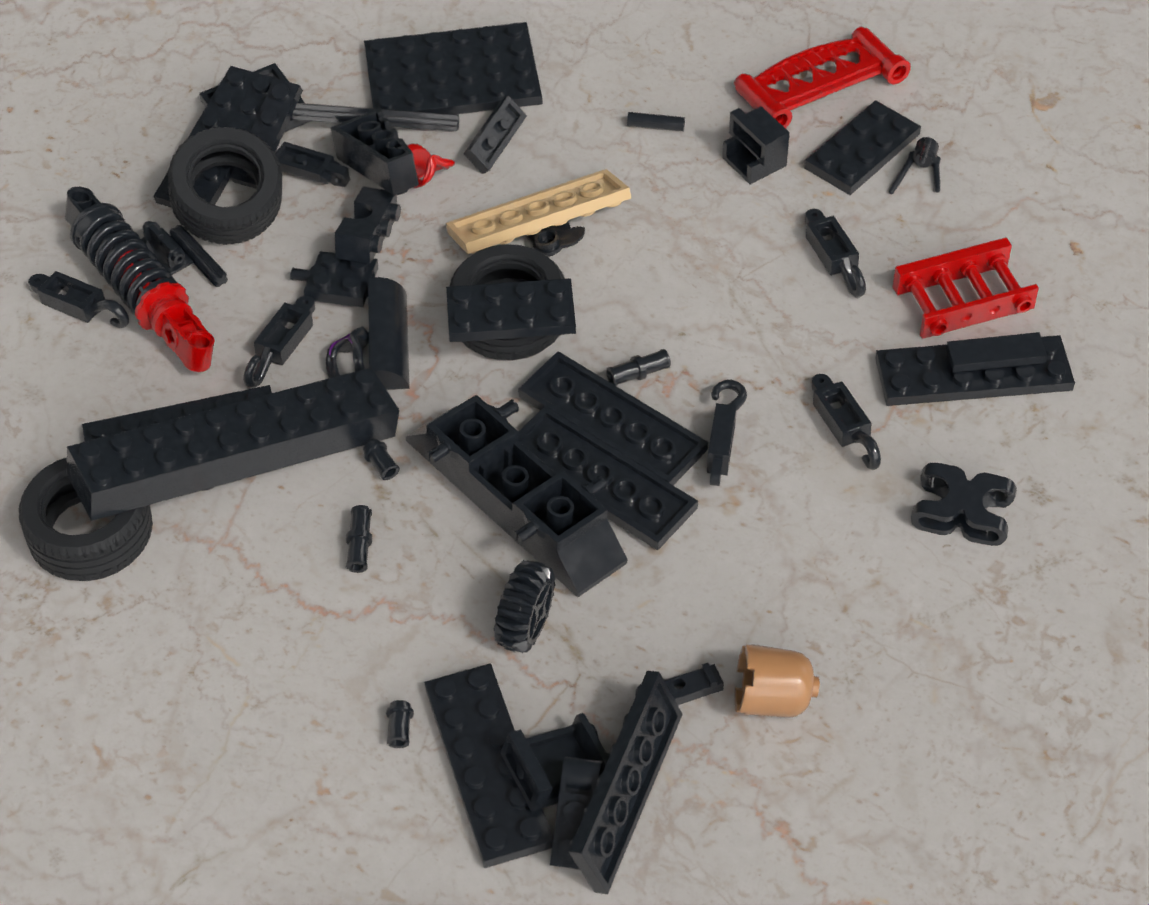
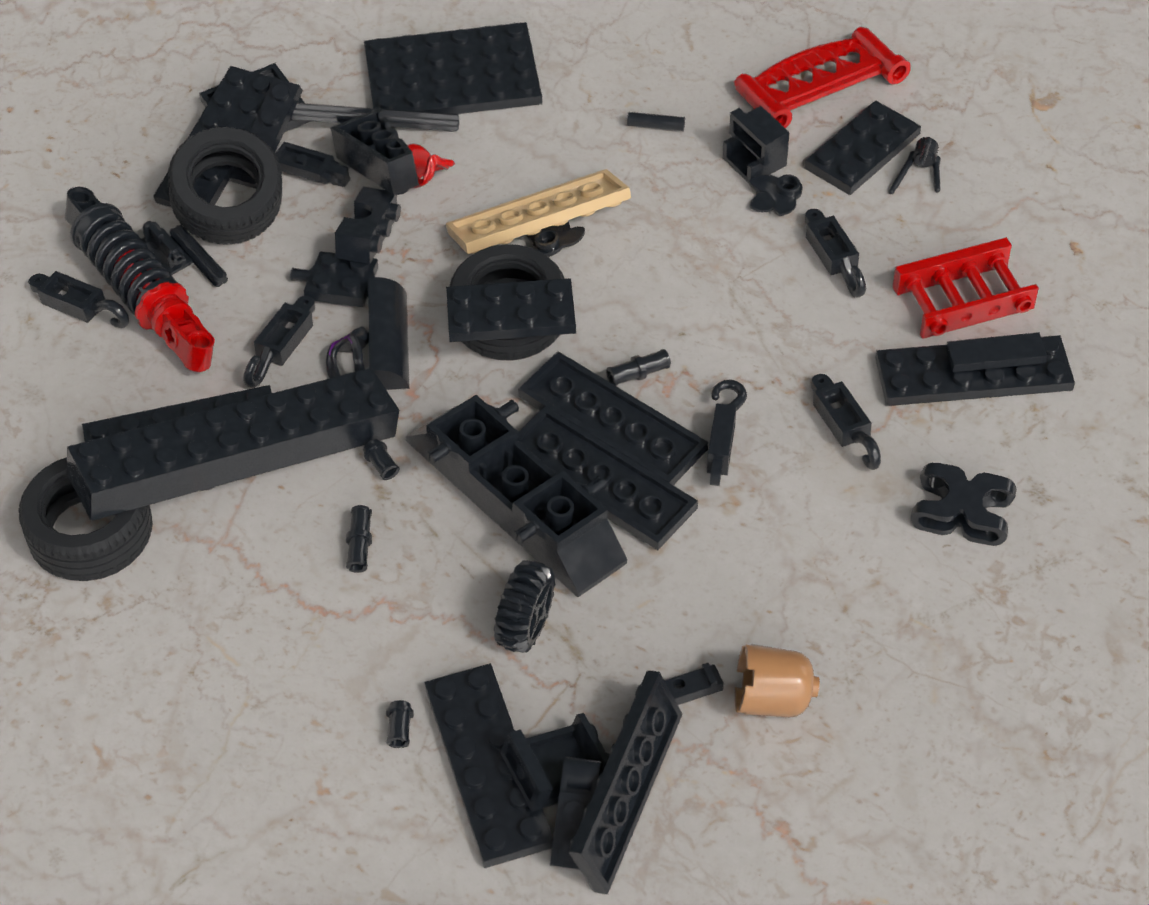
black plate [463,95,527,174] -> none
none -> black plate [749,174,803,216]

